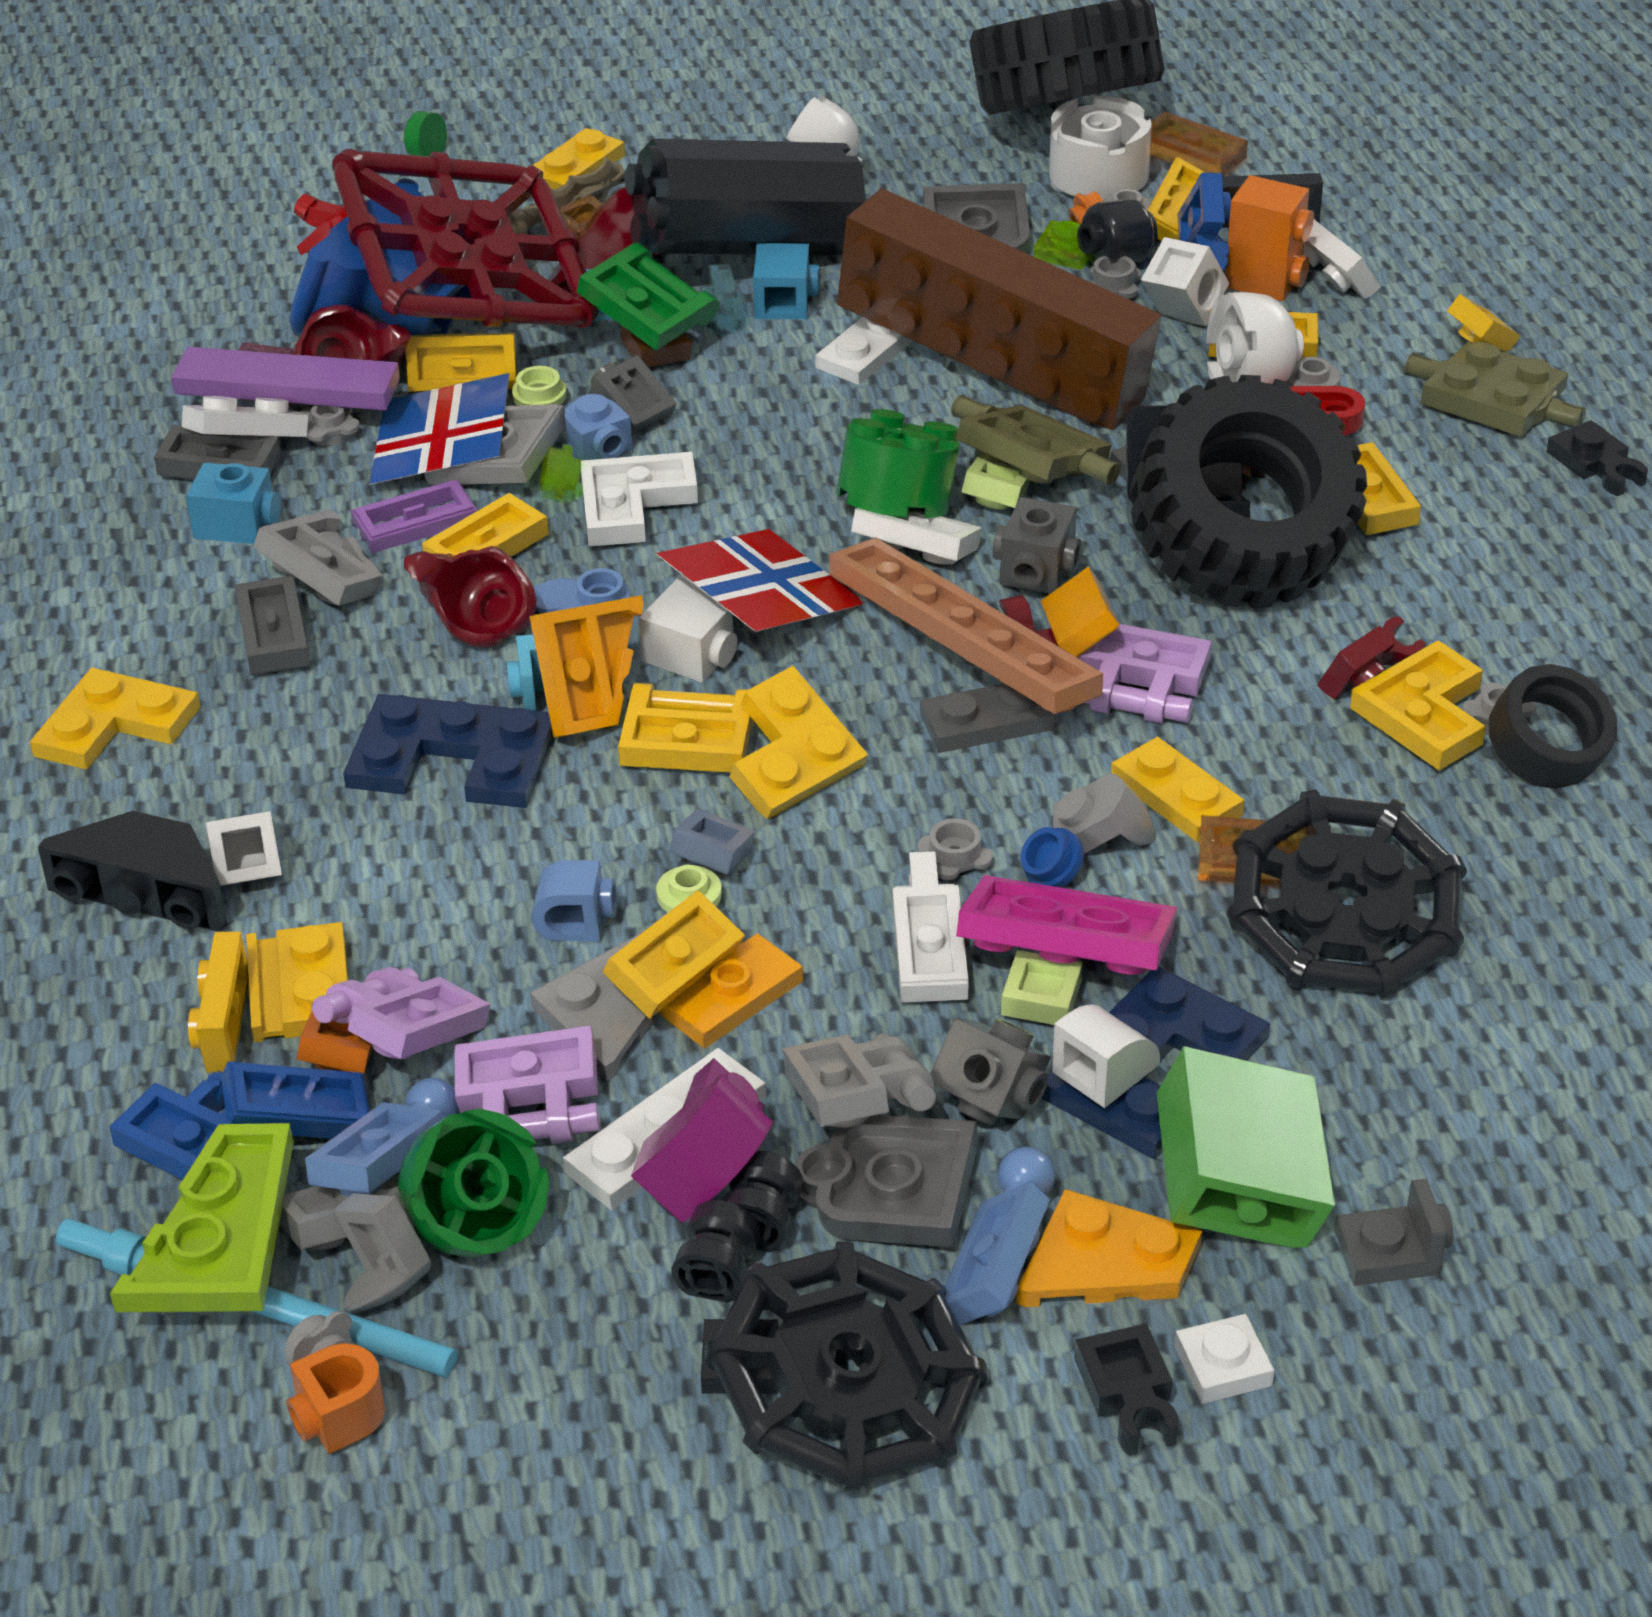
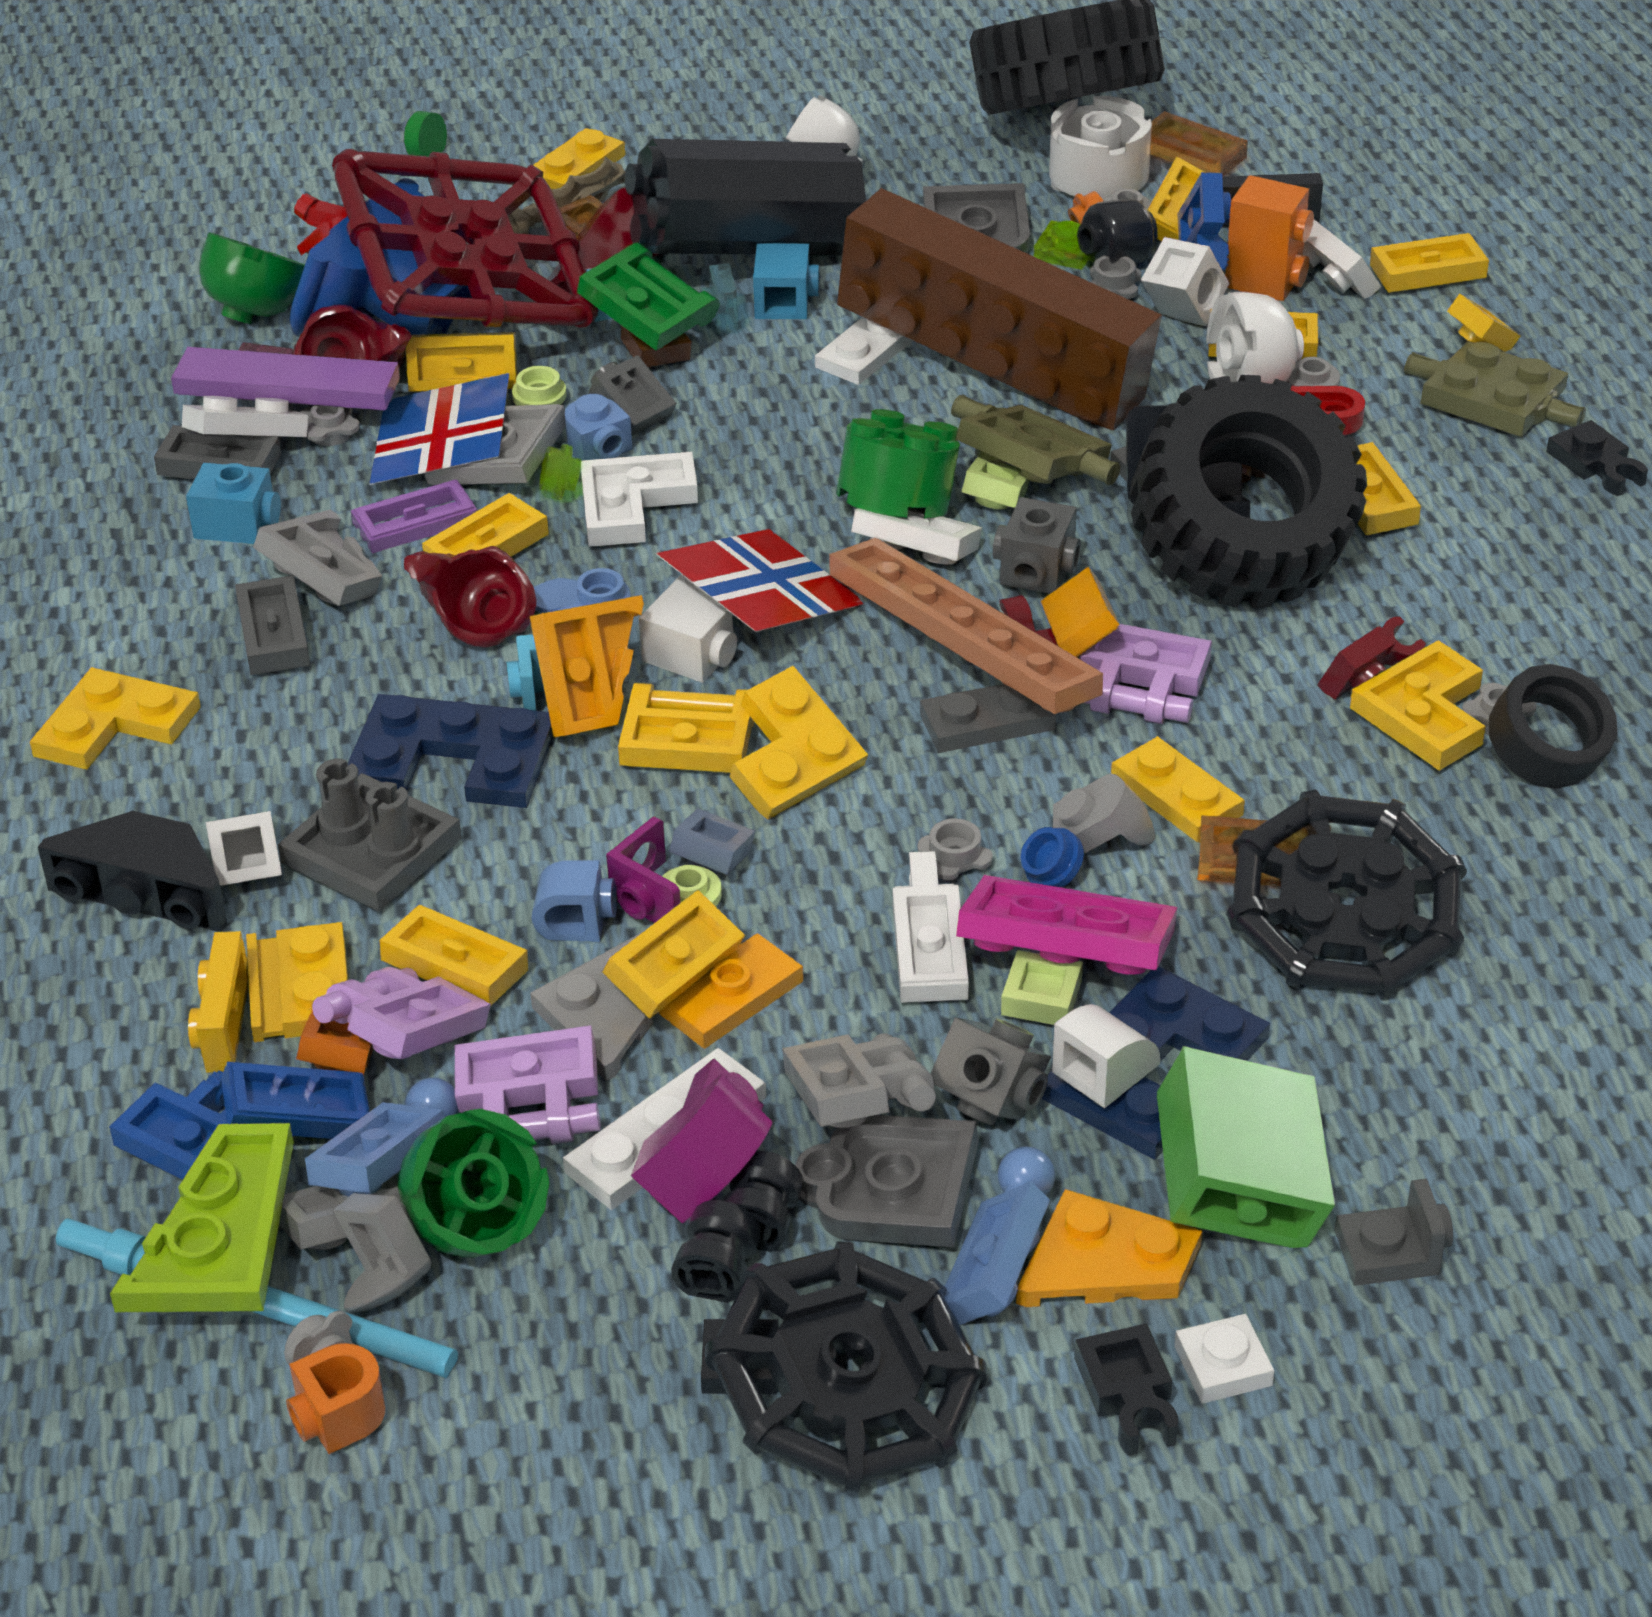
none -> green cylinder [198,232,305,324]
none -> dark grey plate [278,758,462,912]
none -> yellow plate [379,904,528,1007]
none -> magenta bracket [606,816,681,923]
none -> yellow plate [1370,233,1489,293]

